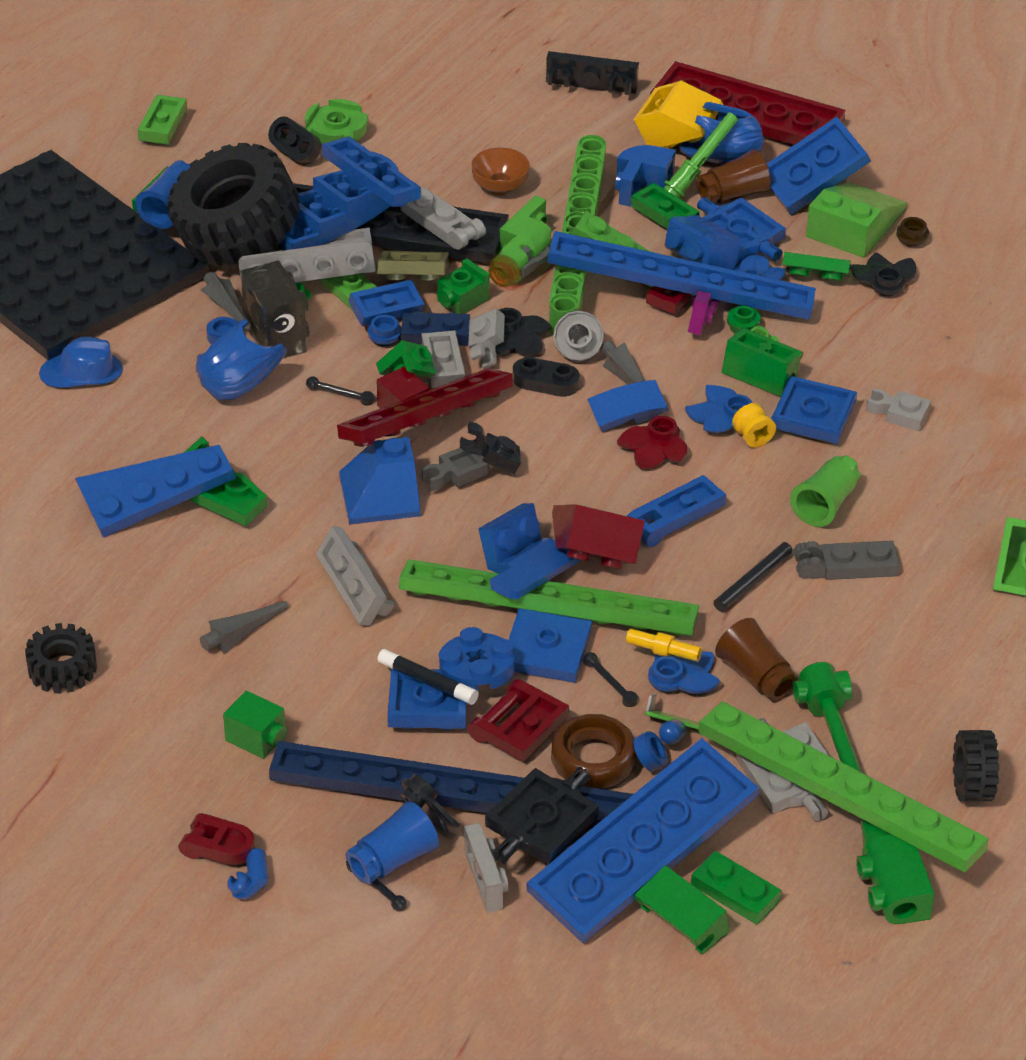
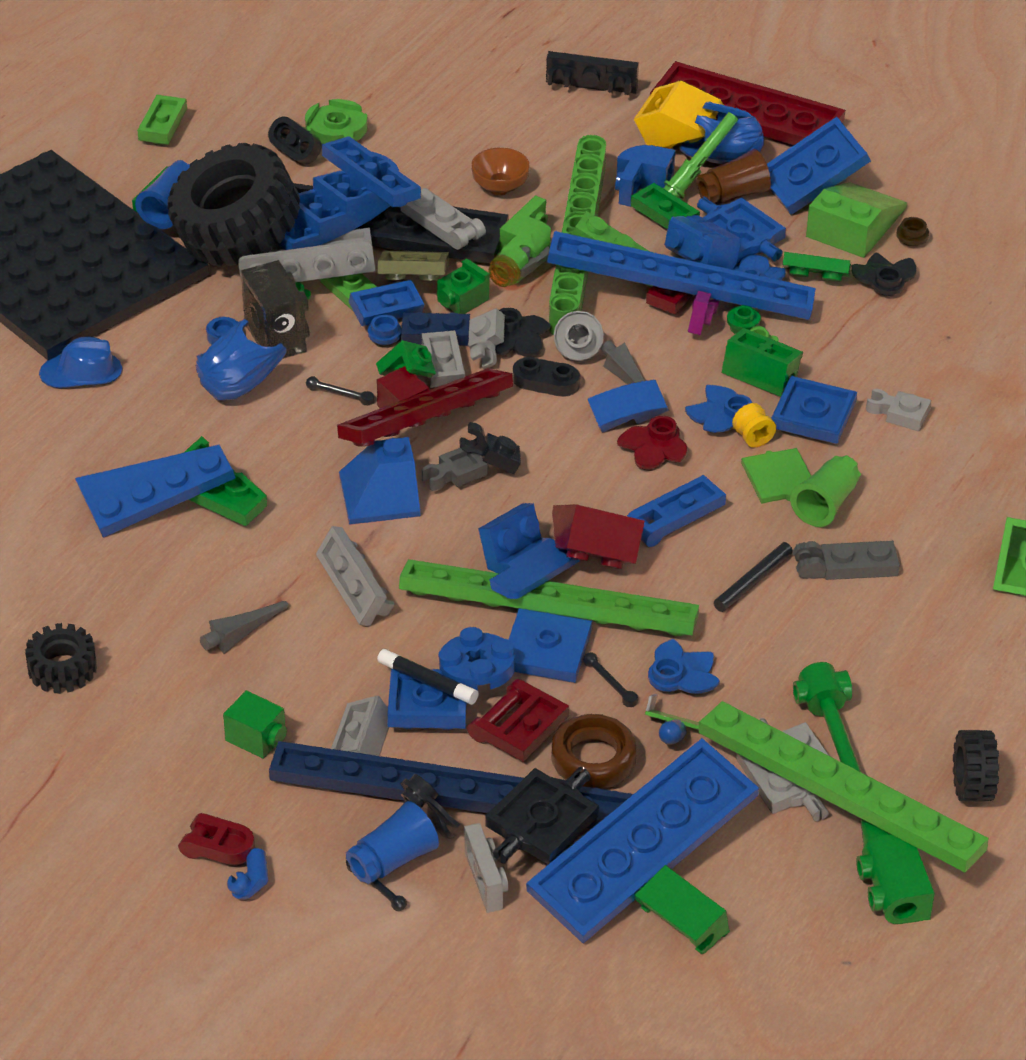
dark grey piece [201,272,252,331] -> none
yellow bar [626,628,702,662] -> none
blue tile [633,731,668,772] -> none
green plate [691,850,782,925] -> none
reddish brown plant [715,618,798,702] -> none
none -> light grey slope [331,696,389,756]
none -> bright green piece [741,448,811,504]

